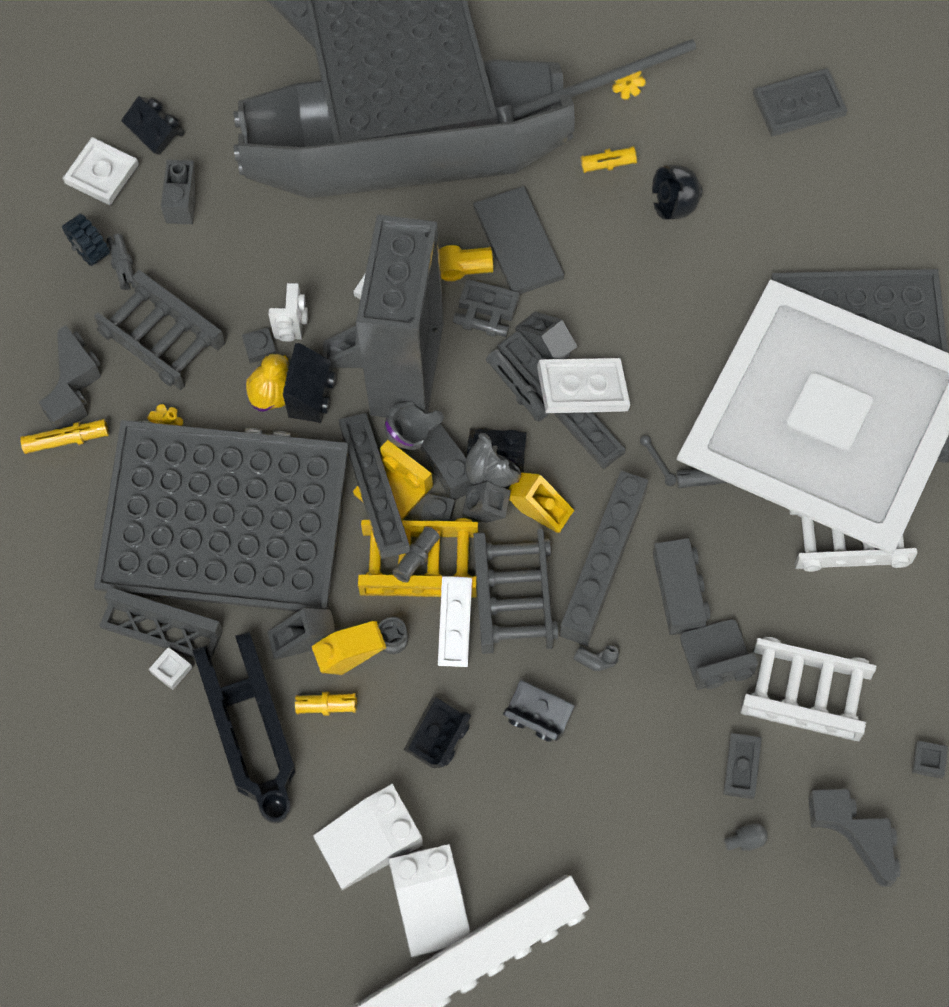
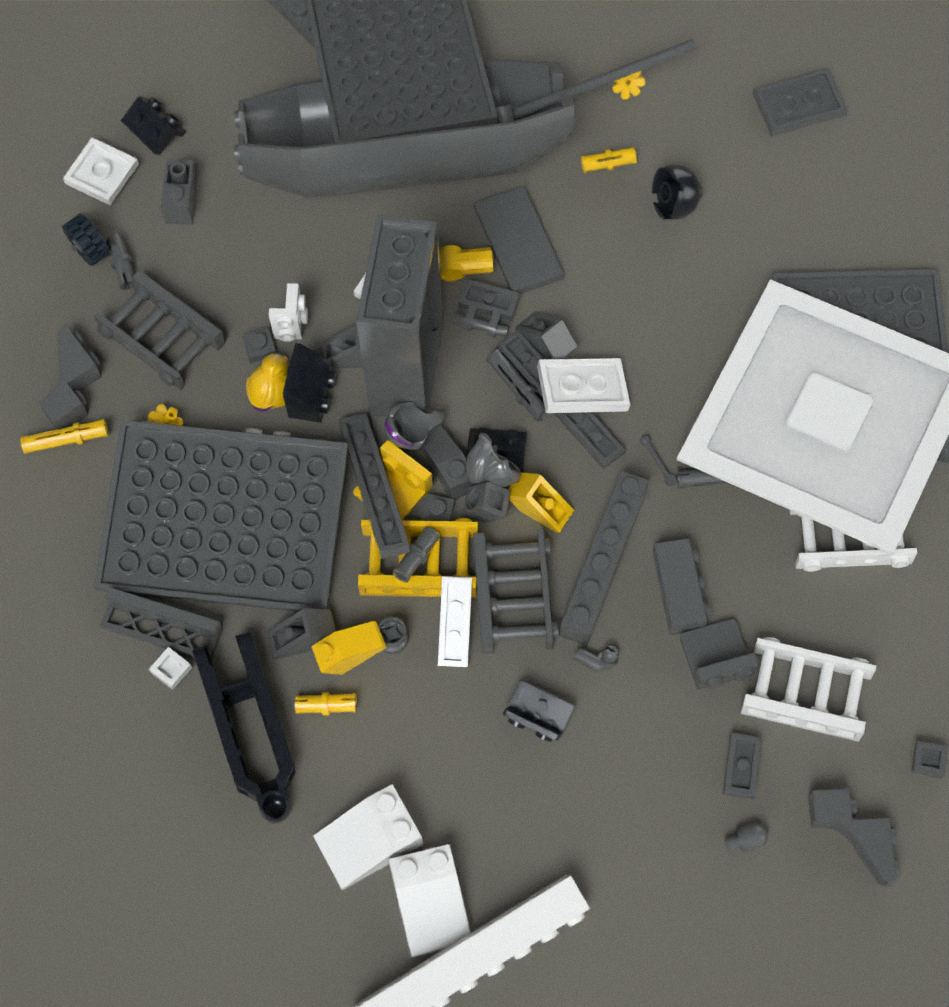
black bracket [404,697,471,768] -> none

